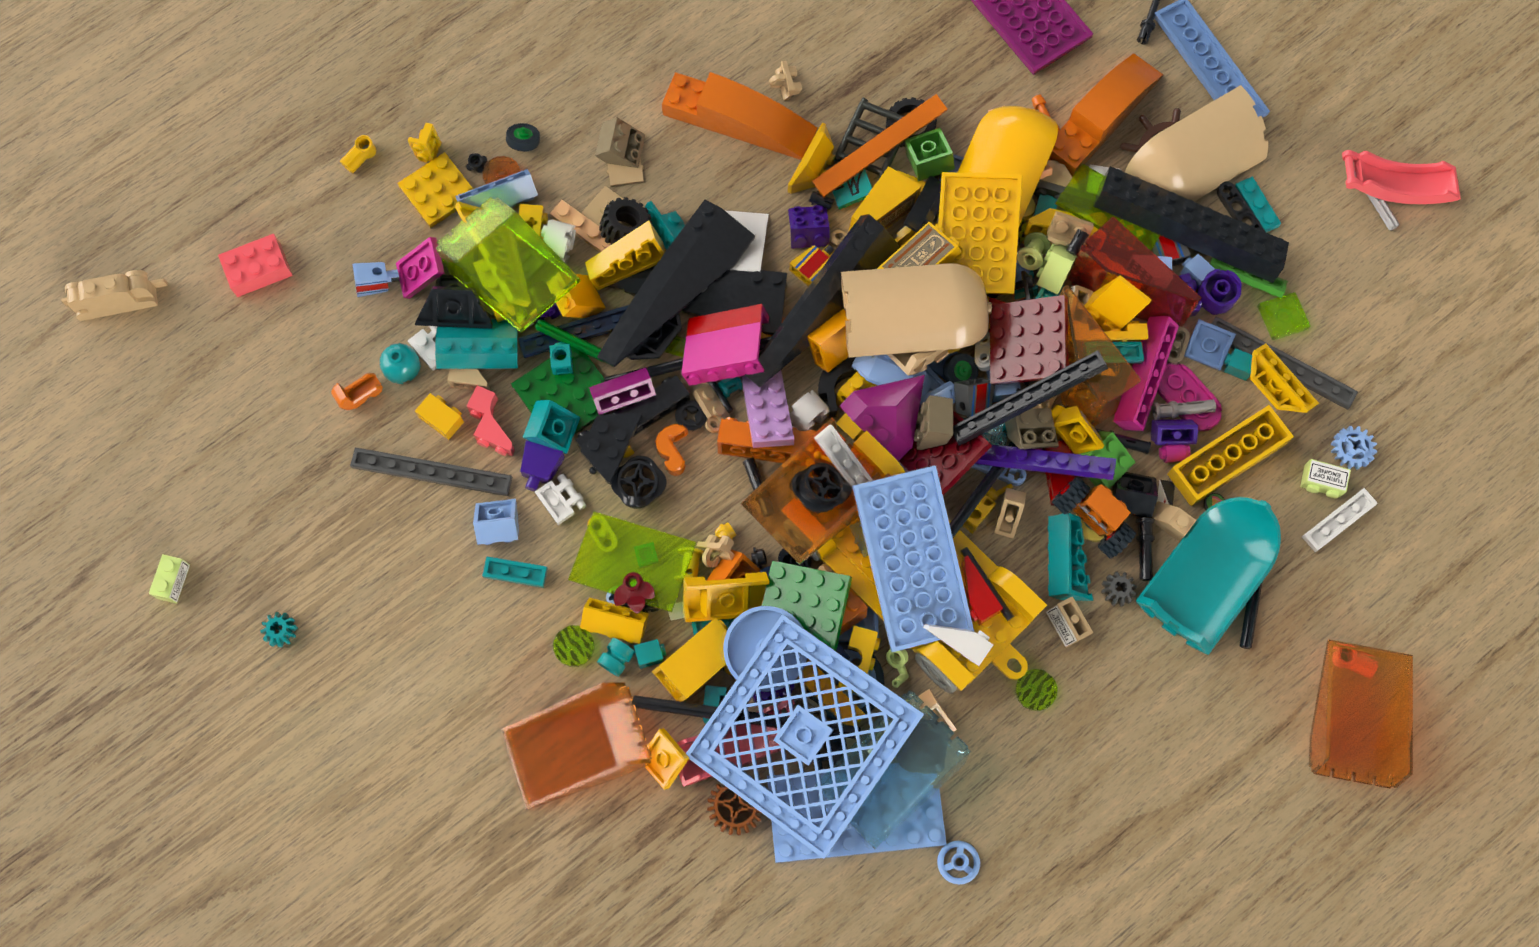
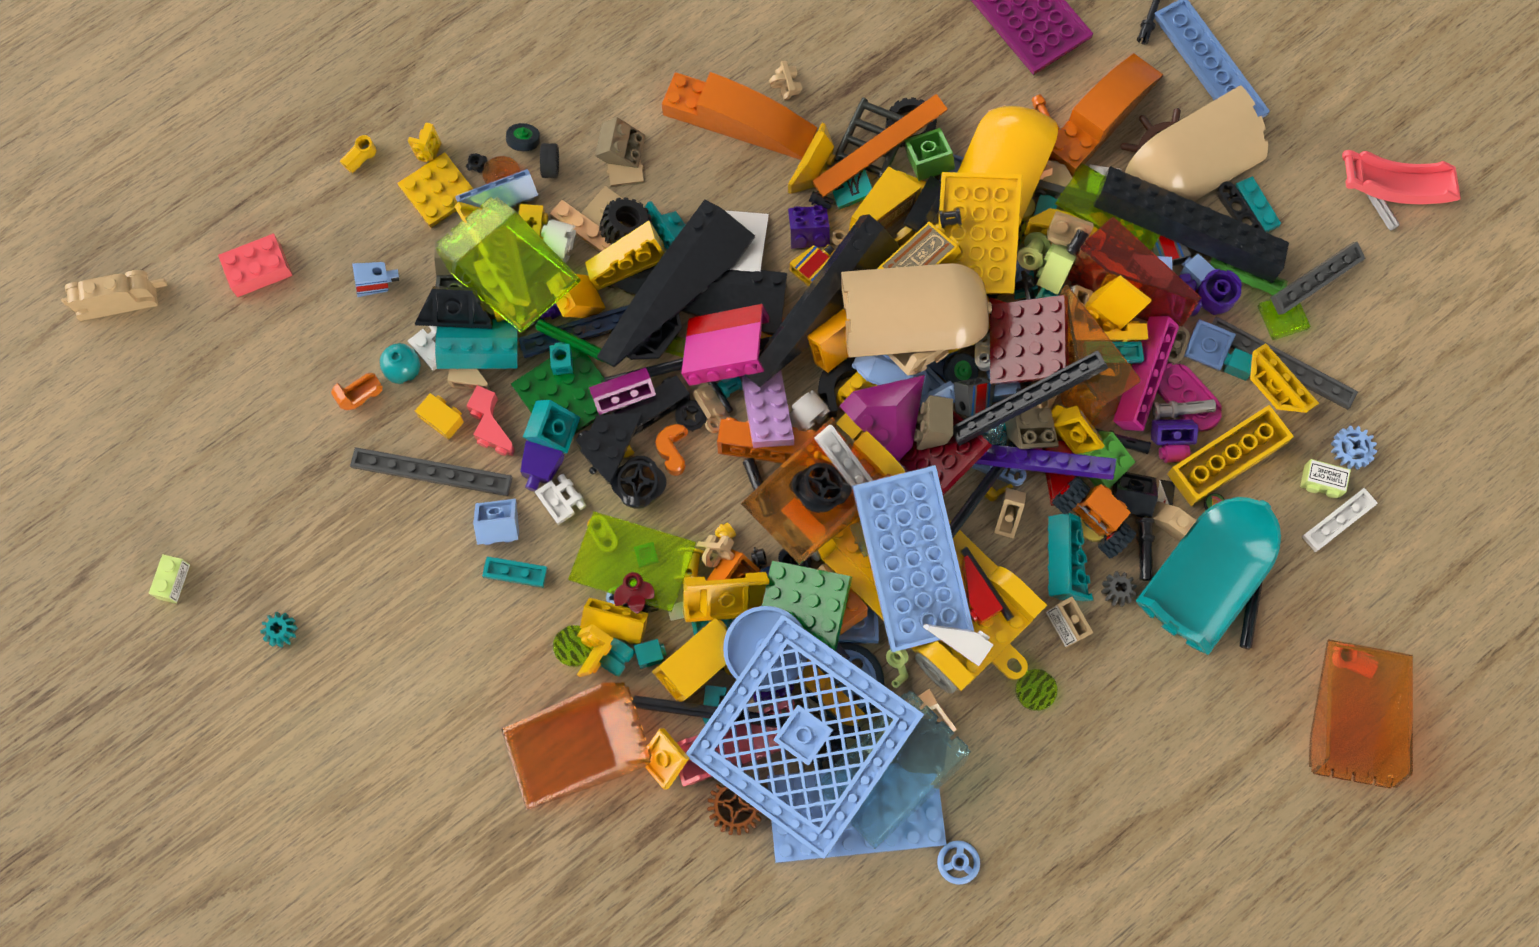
dark pink plate [396,237,445,299] -> none
yellow arch [838,626,881,694] -> none
yellow leg [963,495,997,534] -> none
none -> black tyre [540,143,559,178]
none -> yellow bracket [577,624,614,677]
none -> black bush [939,207,962,228]
none -> dark grey plate [1270,241,1366,315]

